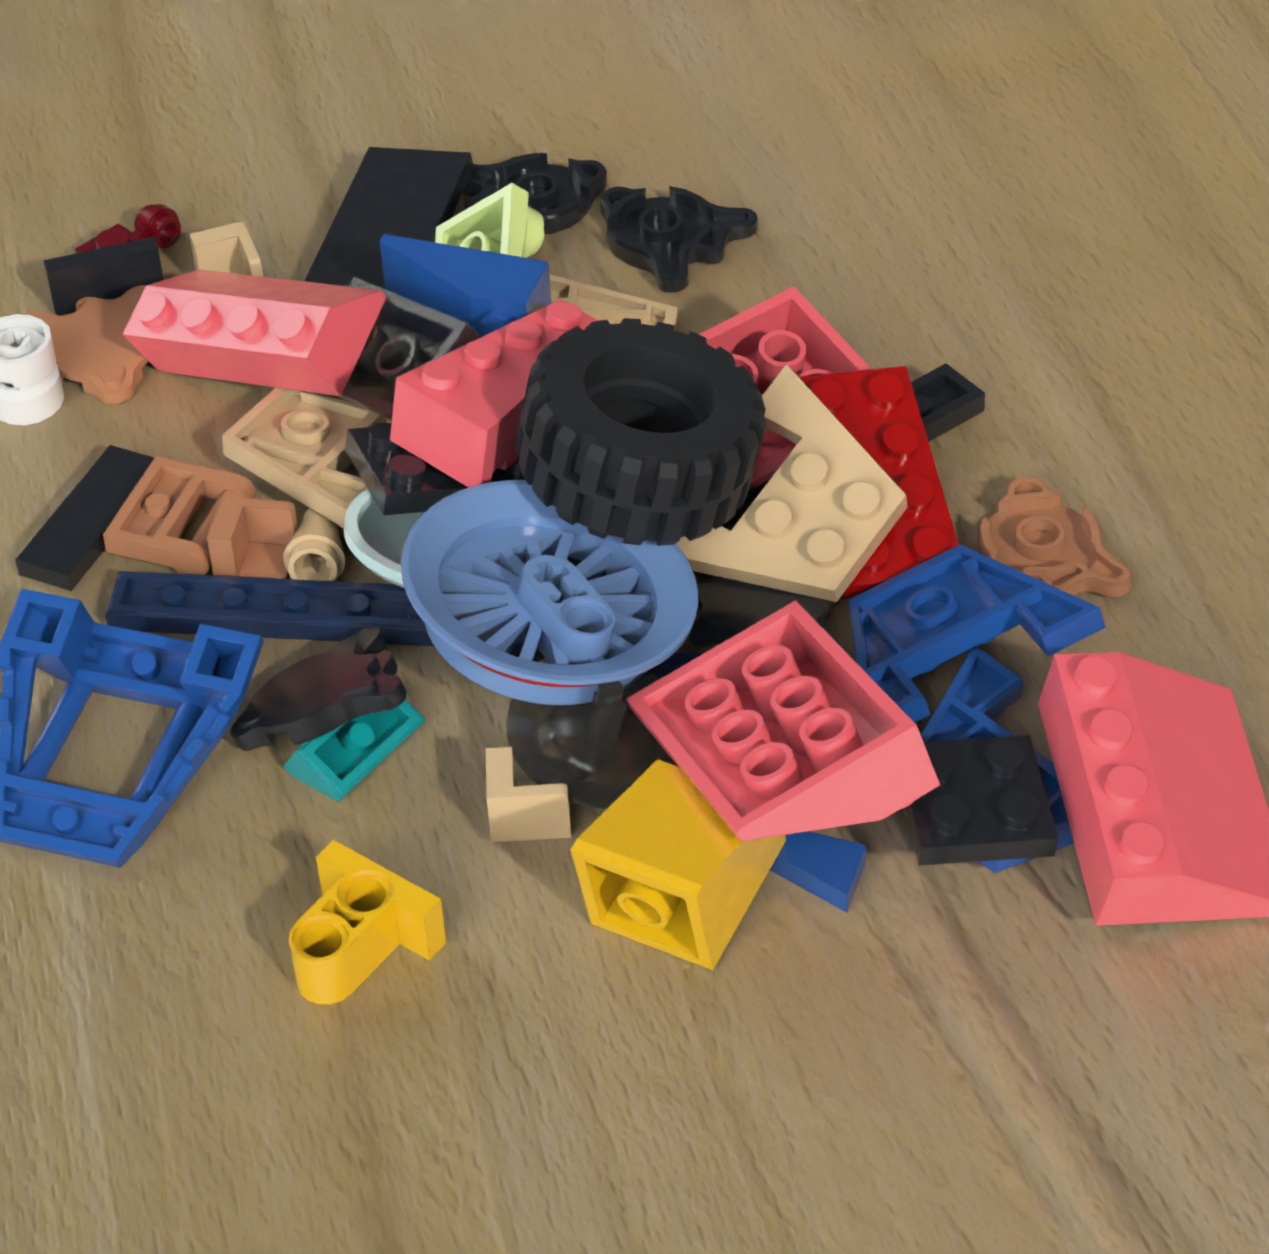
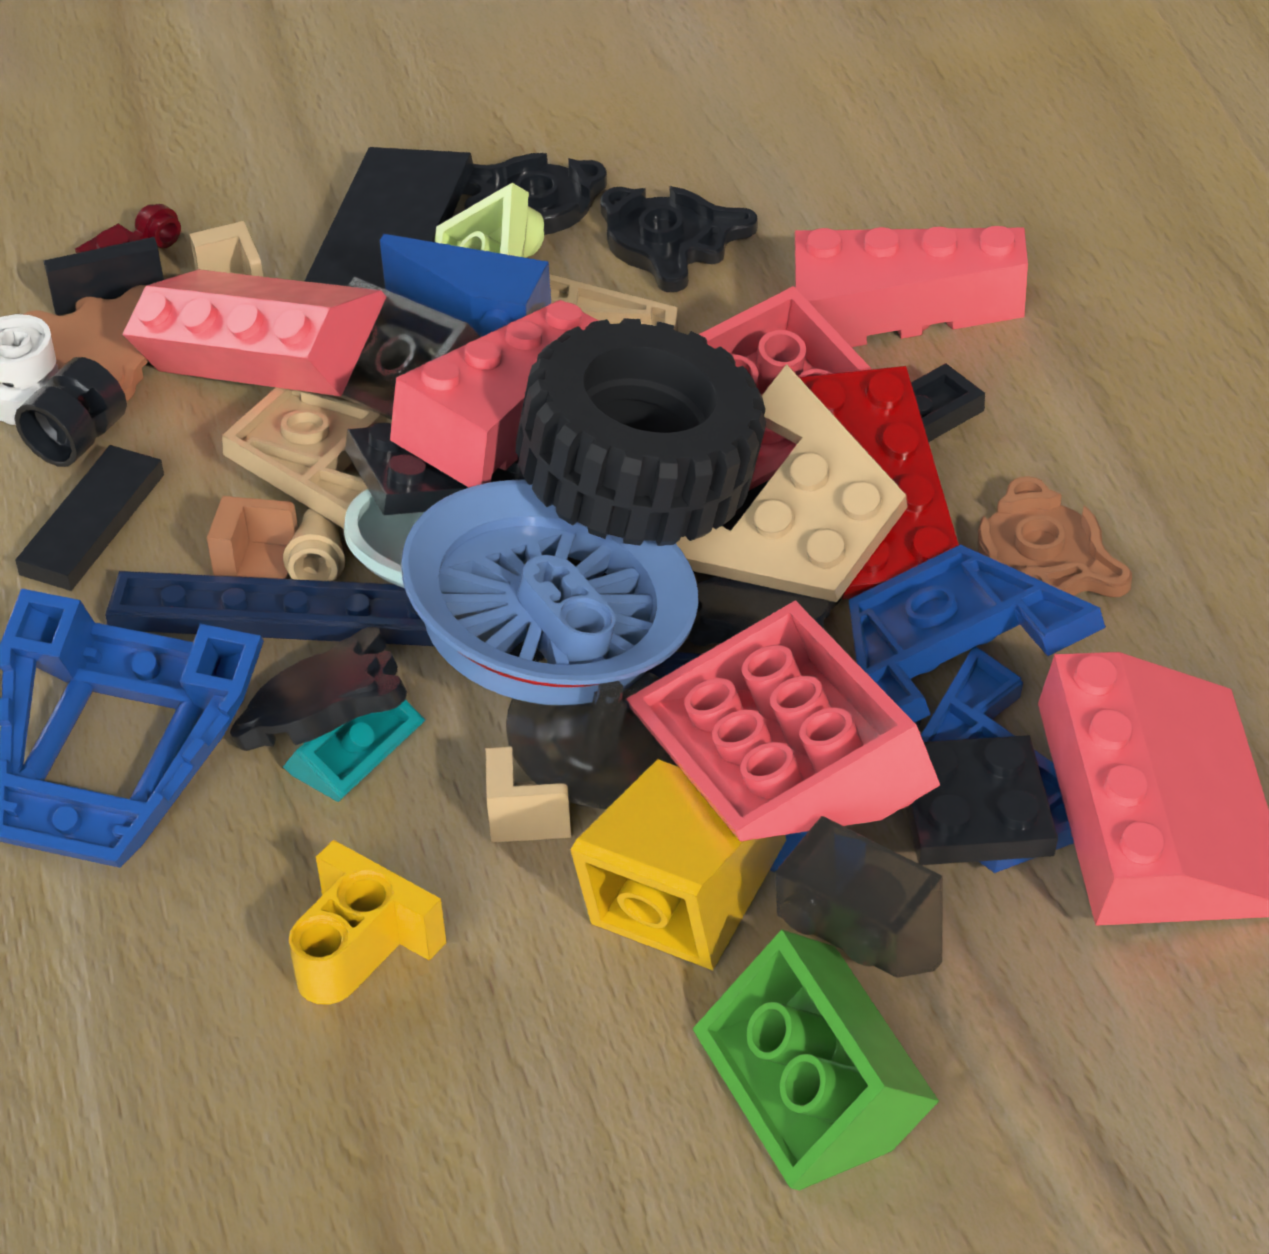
nougat plate [103,456,256,575] -> none
none -> black wheel [14,357,127,467]
none -> bright green slope [692,929,939,1191]
none -> clear smoke slope [775,816,943,978]
none -> coral wedge [795,226,1028,347]

